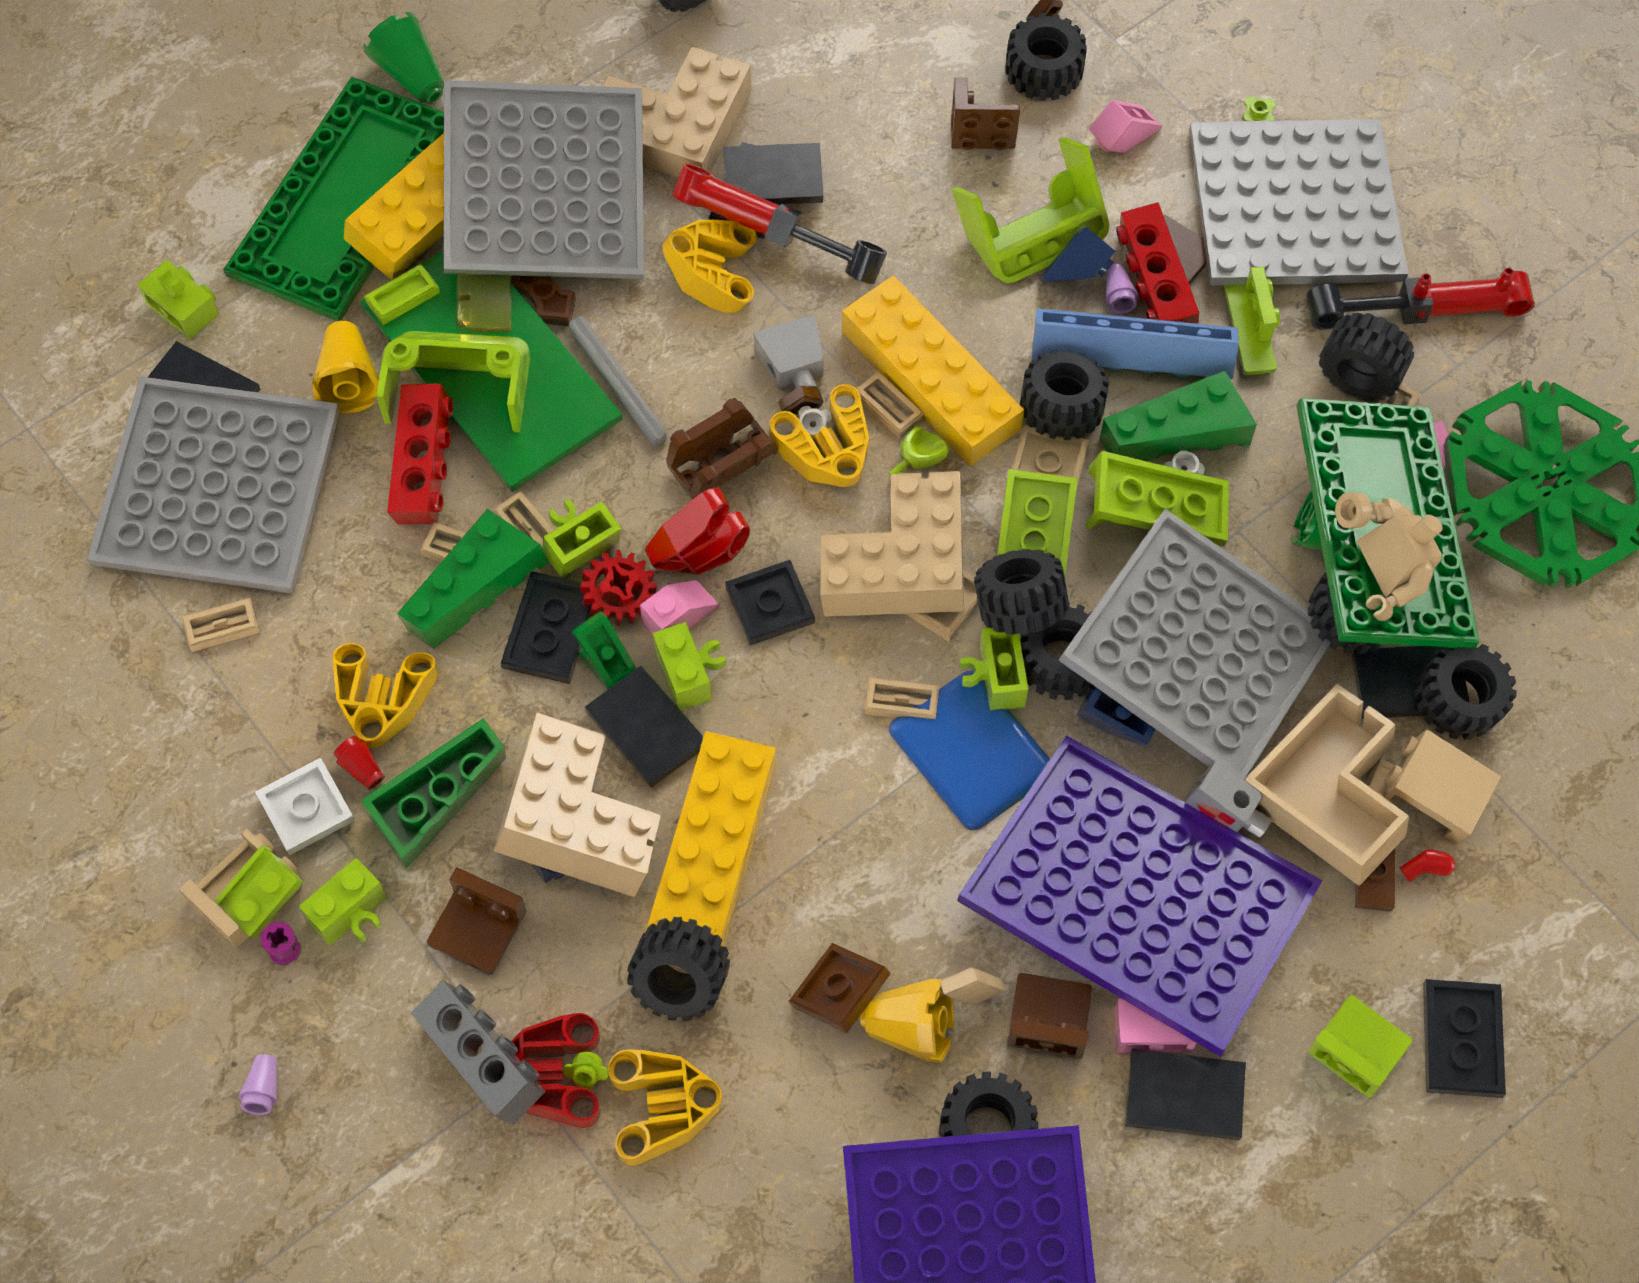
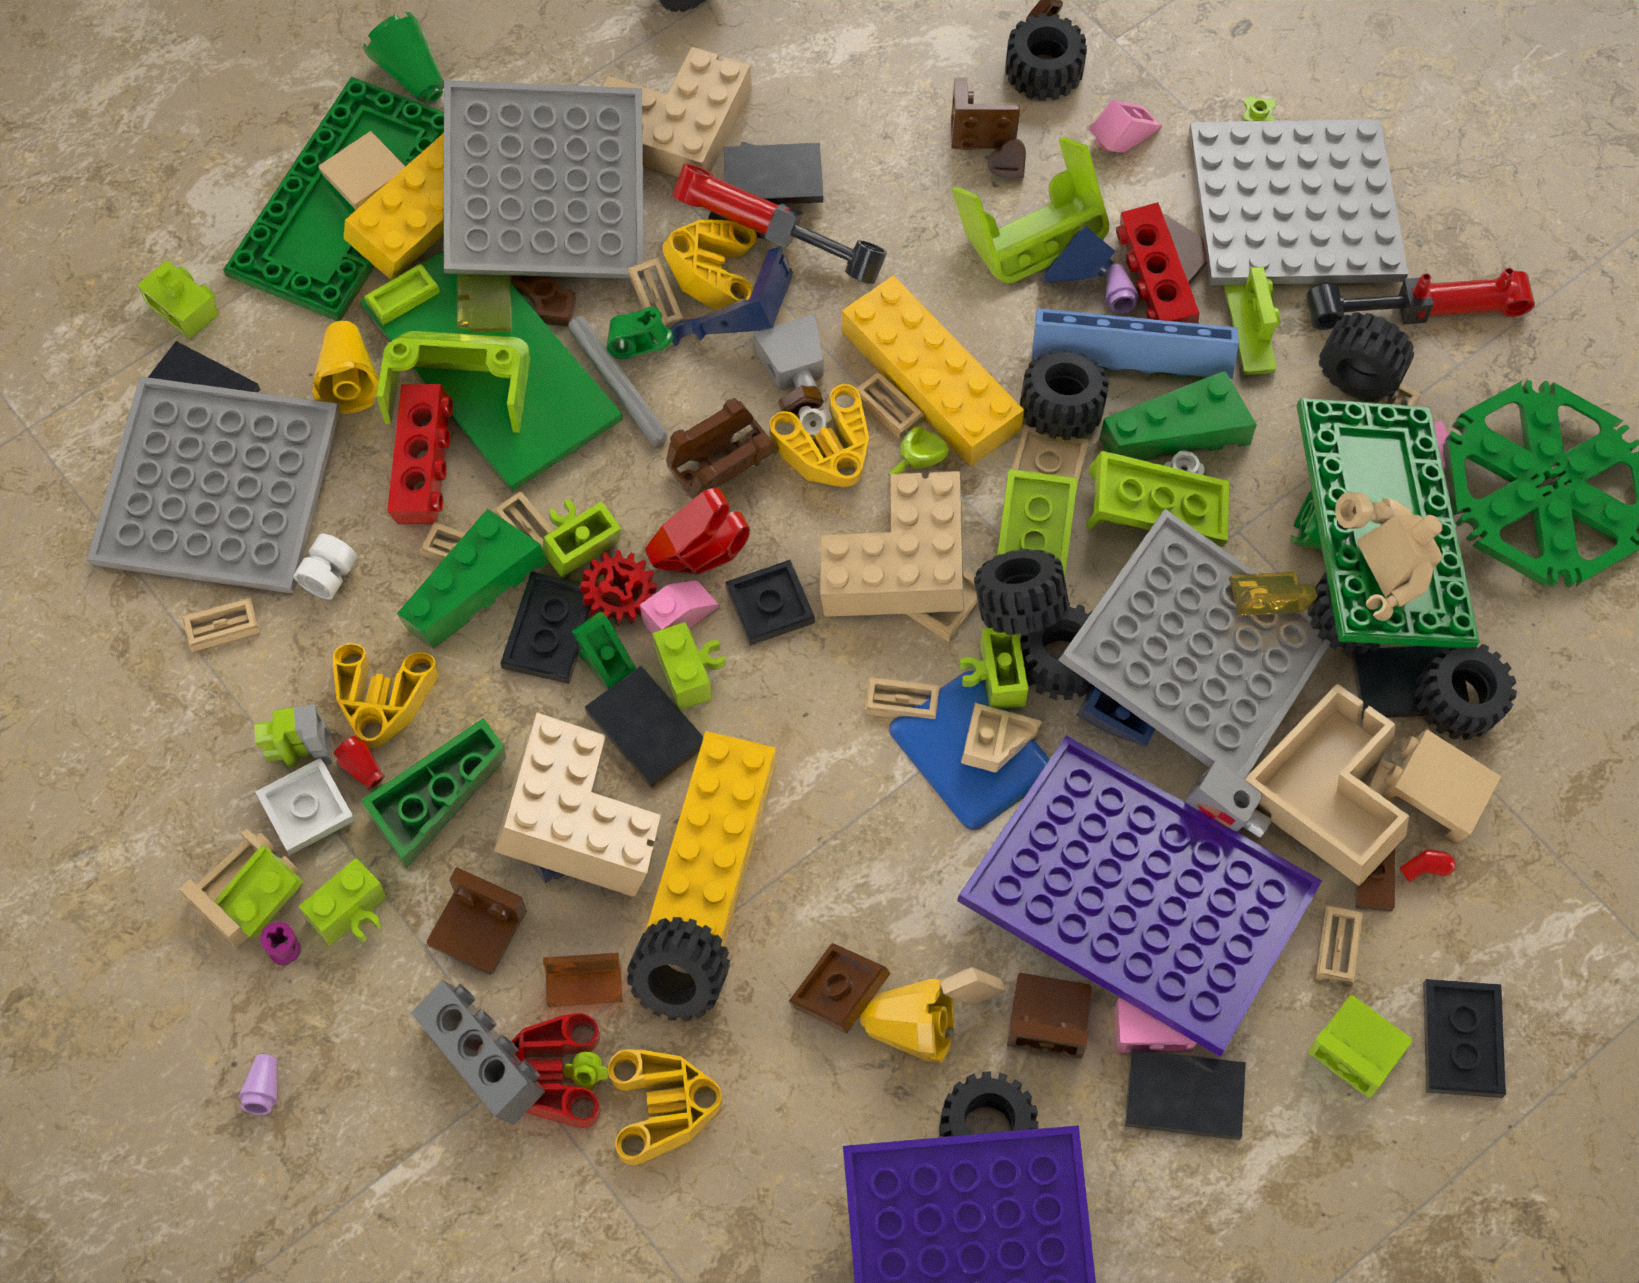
none -> hips [254,704,332,769]
none -> white wheel [293,534,358,600]
none -> tan tile [318,131,405,210]
none -> clear orange panel [543,952,623,1007]
none -> green piece [606,307,674,359]
none -> tan tile [627,257,683,327]
none -> dark blue hinge [670,246,793,346]
none -> tan wing [961,703,1042,773]
none -> reddish brown tile [988,138,1026,178]
none -> clear yellow panel [1229,572,1317,616]
none -> tan tile [1314,905,1363,986]

